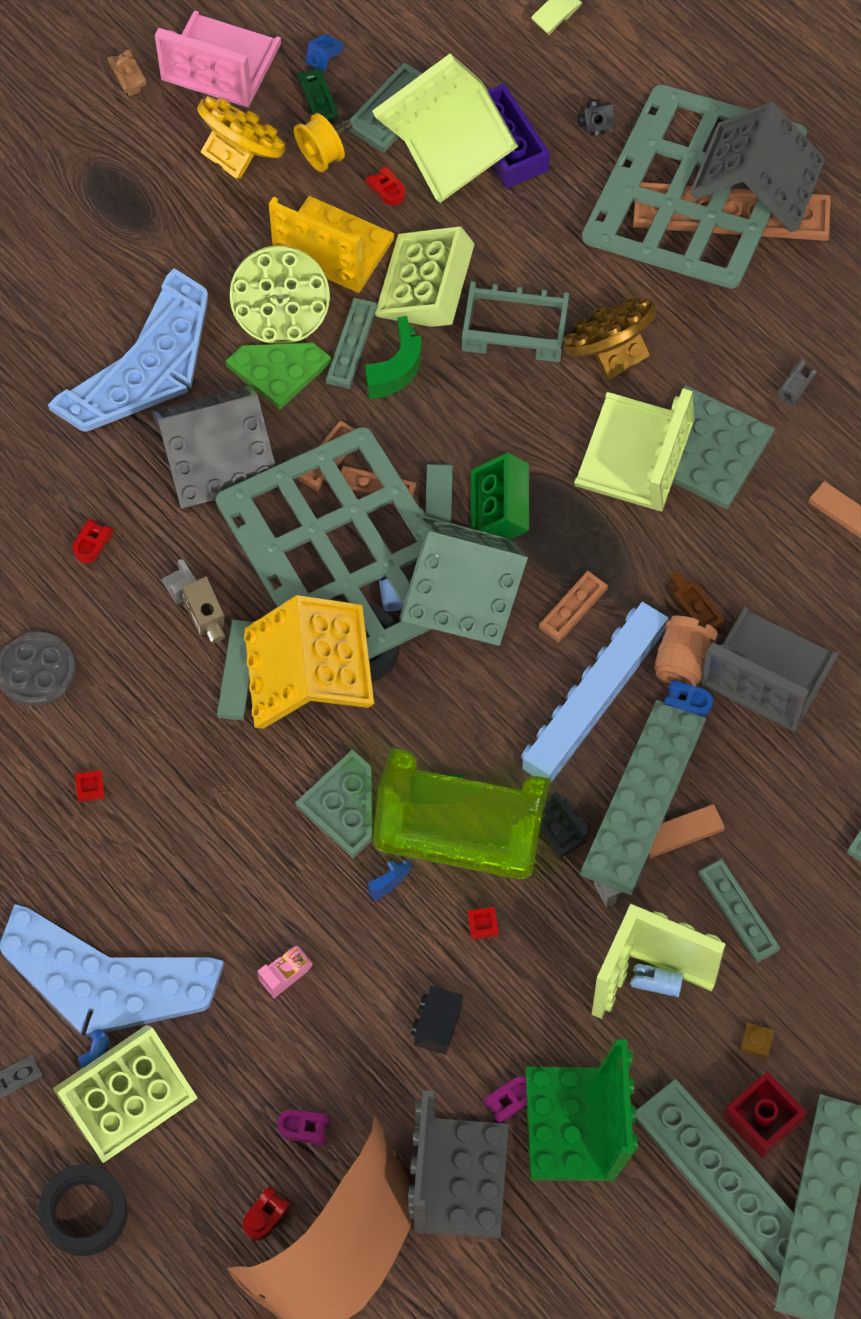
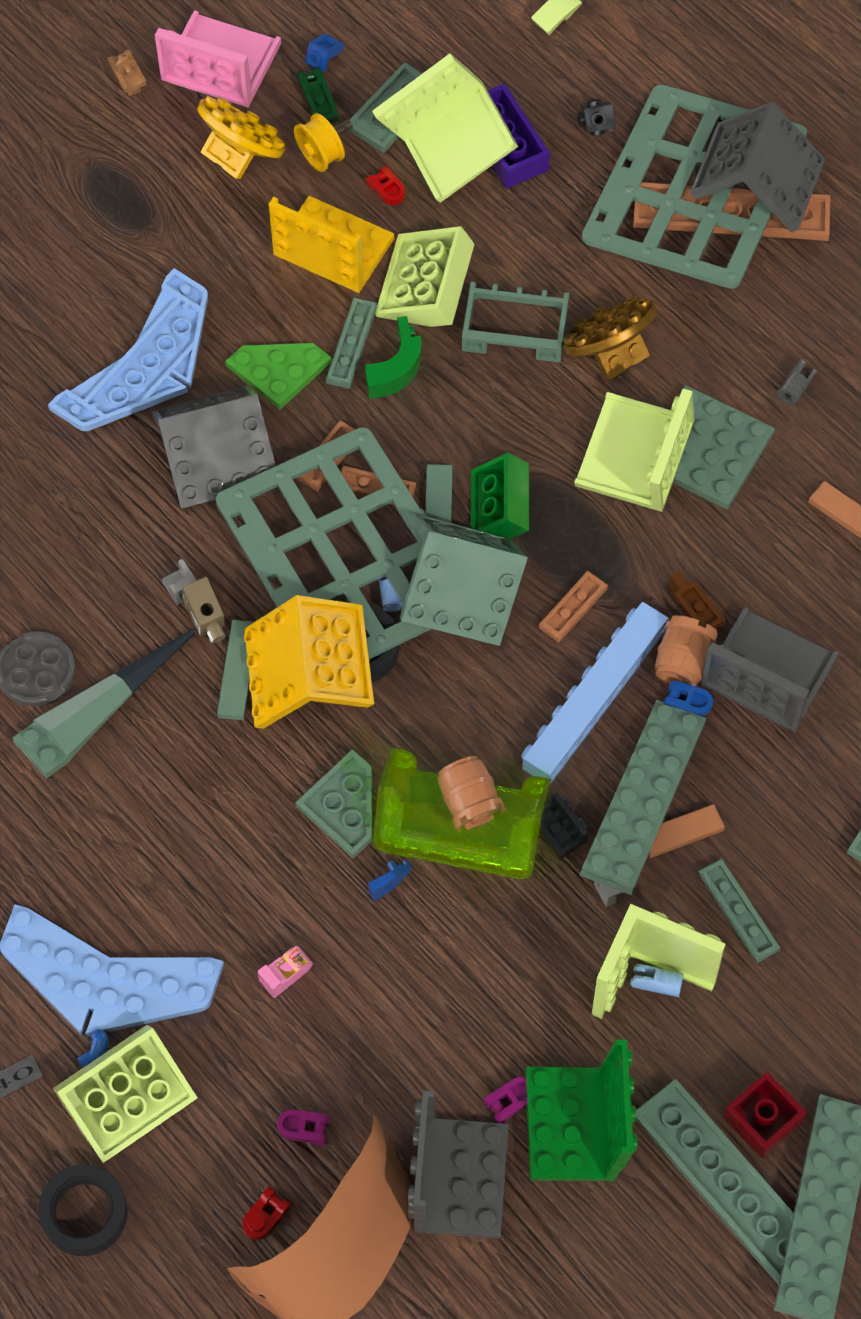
red plate [73,519,114,563] -> none
red plate [75,770,105,802] -> none
yellowish green bracket [230,245,330,344] -> none
black brick [411,986,463,1055] -> none
red plate [467,907,499,940] -> none
pearl gold plate [740,1023,775,1059] -> none
none -> sand green plate [13,629,194,779]
none -> nougat piece [437,756,506,831]

